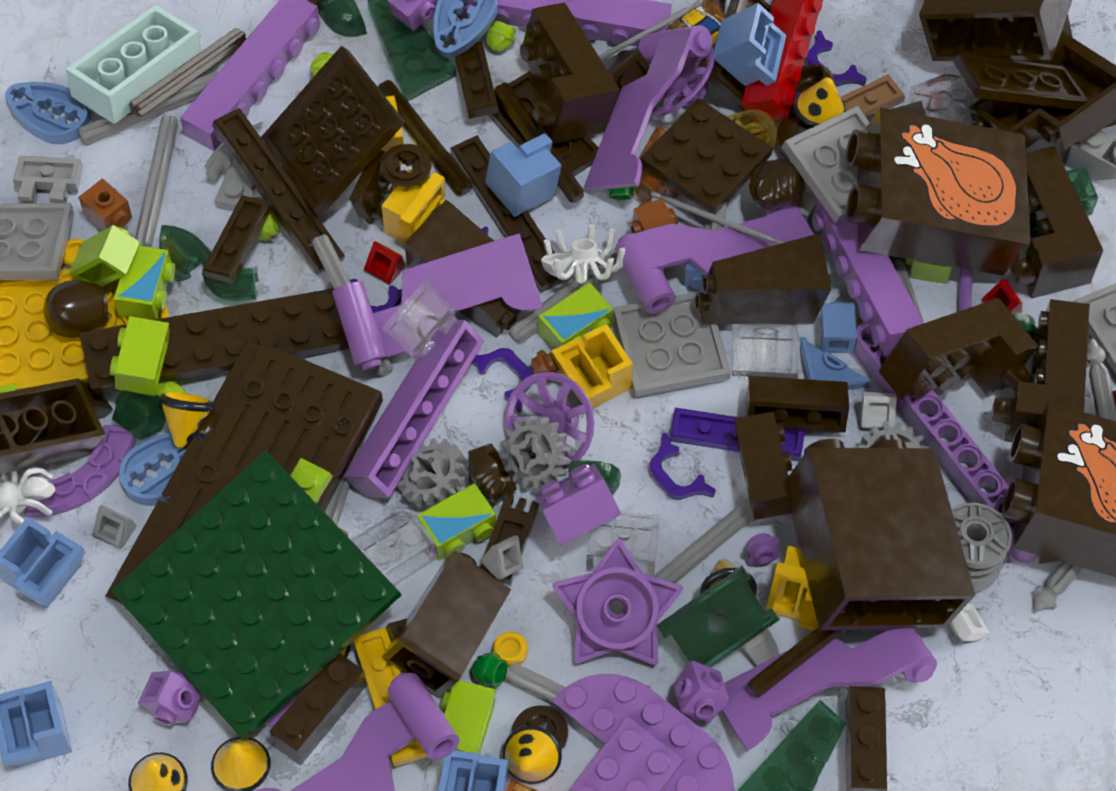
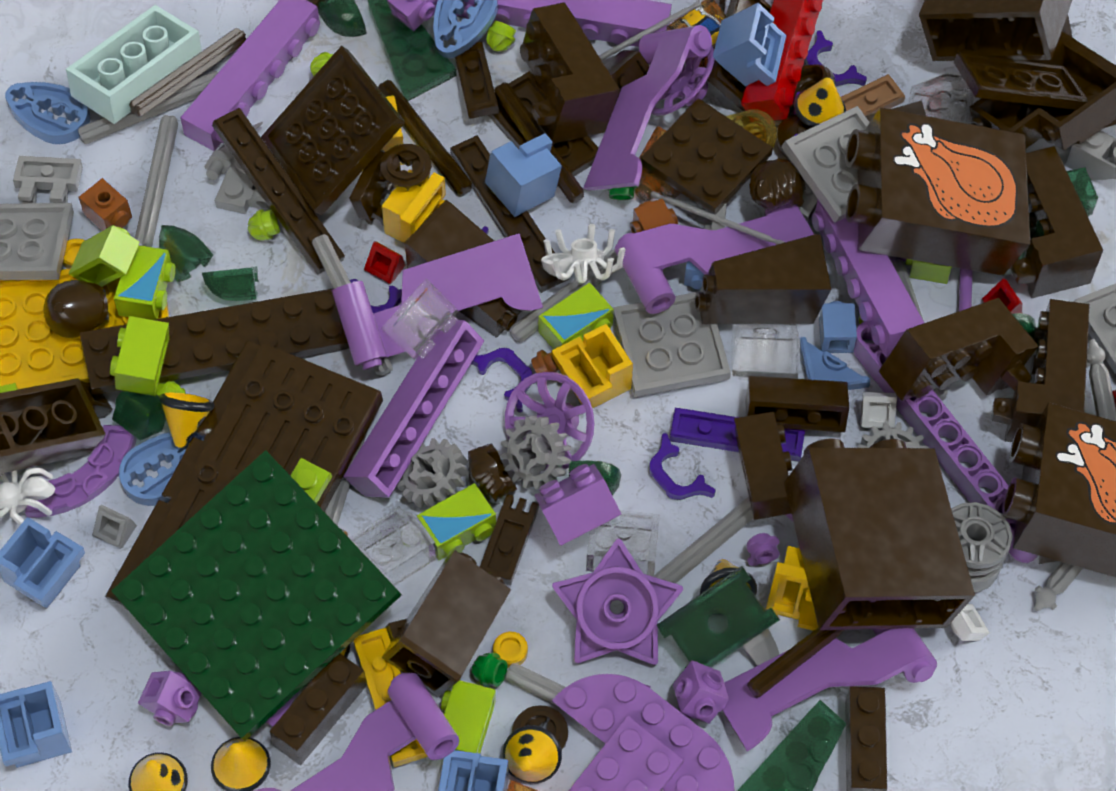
dark brown tile [202,195,272,284] -> none
light grey slope [479,535,523,579] -> none

